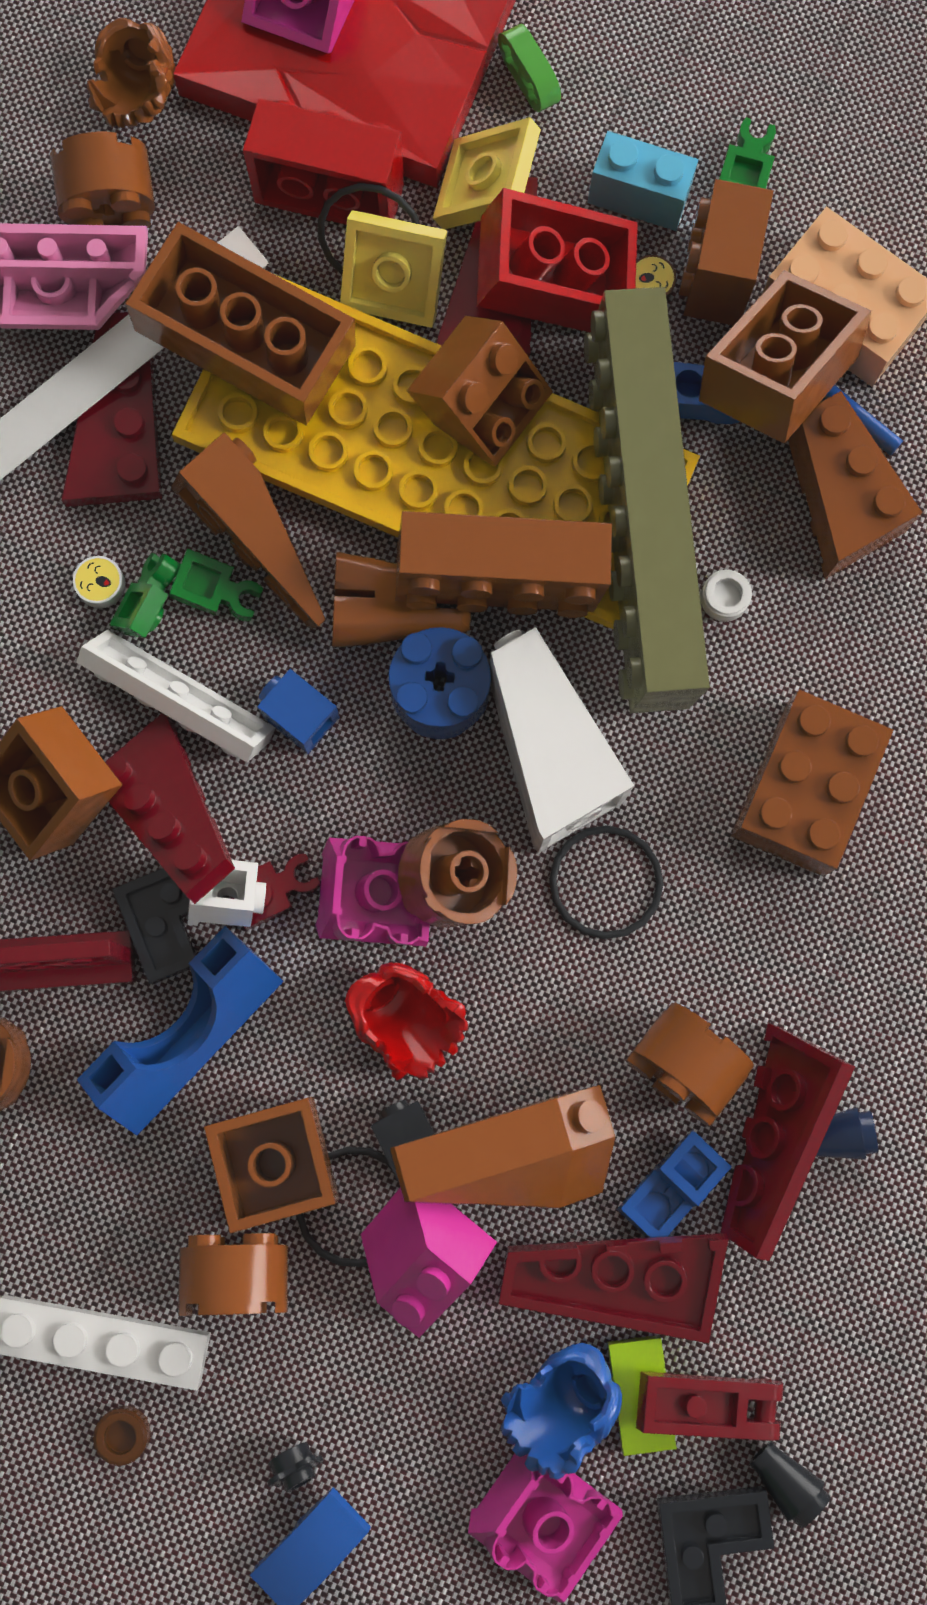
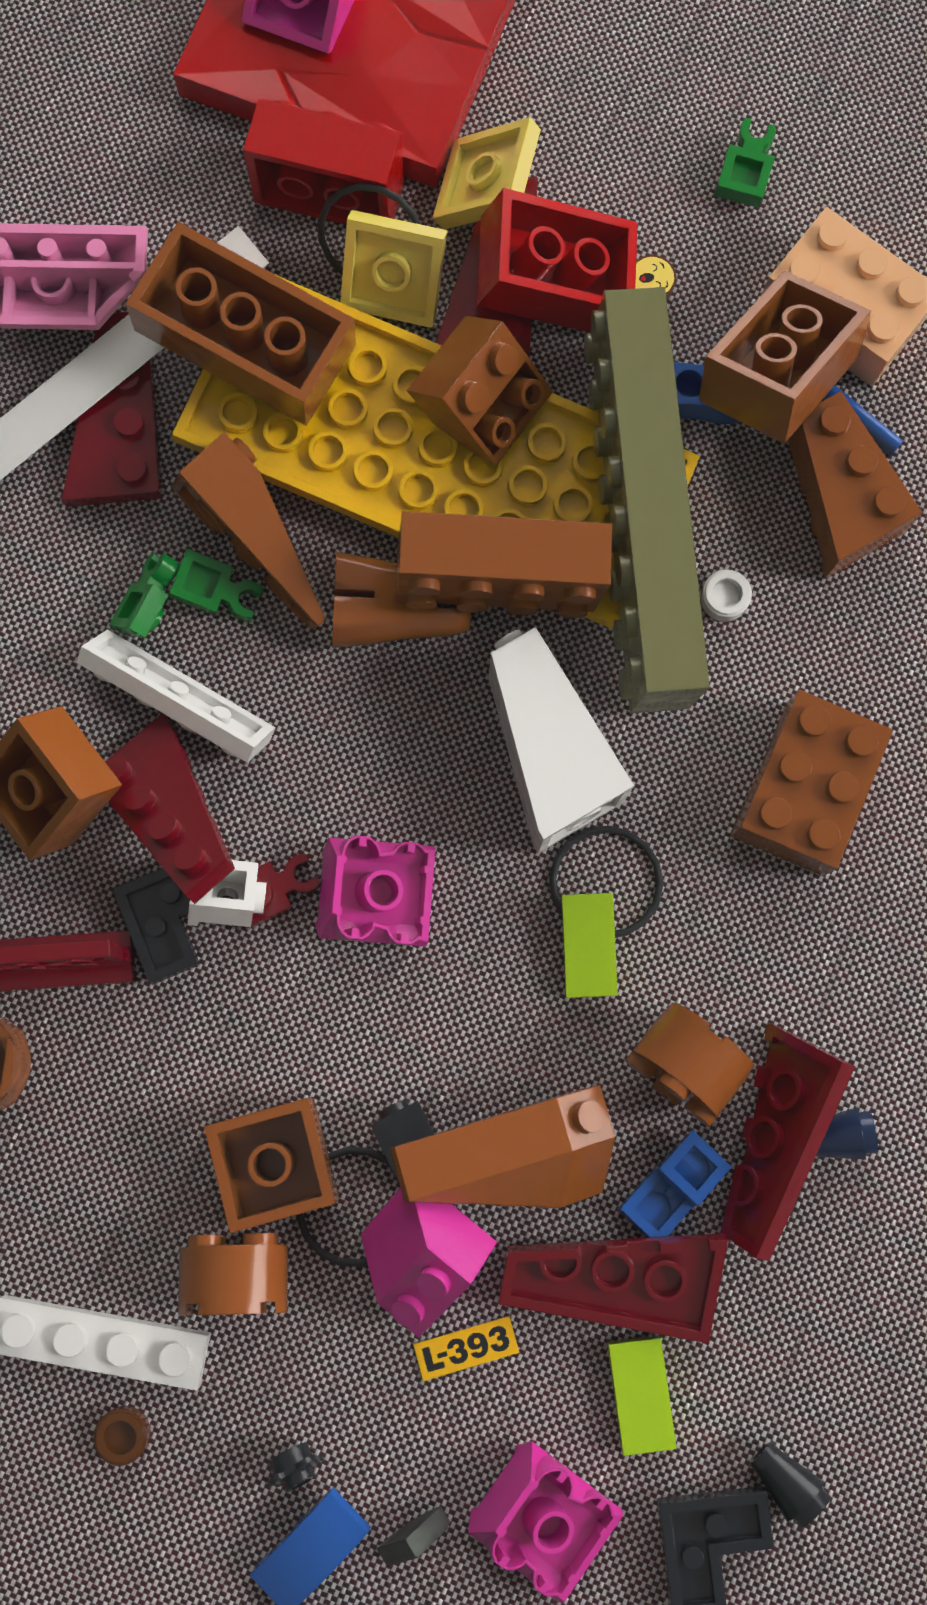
dark orange brick [50,131,155,228] -> none
light yellow tile [73,556,125,608] -> none
blue arch [77,926,284,1135] -> none
dark orange hair [87,17,176,128] -> none
blue brick [257,669,340,754] -> none
red hair [345,963,468,1080] -> none
blue brick [389,627,491,739] -> none
dark orange brick [398,819,517,928] -> none
bright green beam [498,23,561,112] -> none
blue hair [500,1343,622,1480] -> none
medium azure brick [588,131,699,231] -> none
dark red plate [636,1371,784,1441] -> none
dark orange brick [678,179,774,326] -> none
none -> pearl dark grey tile [376,1506,451,1565]
none -> yellow sticker [413,1316,520,1381]
none -> lime tile [561,893,618,998]

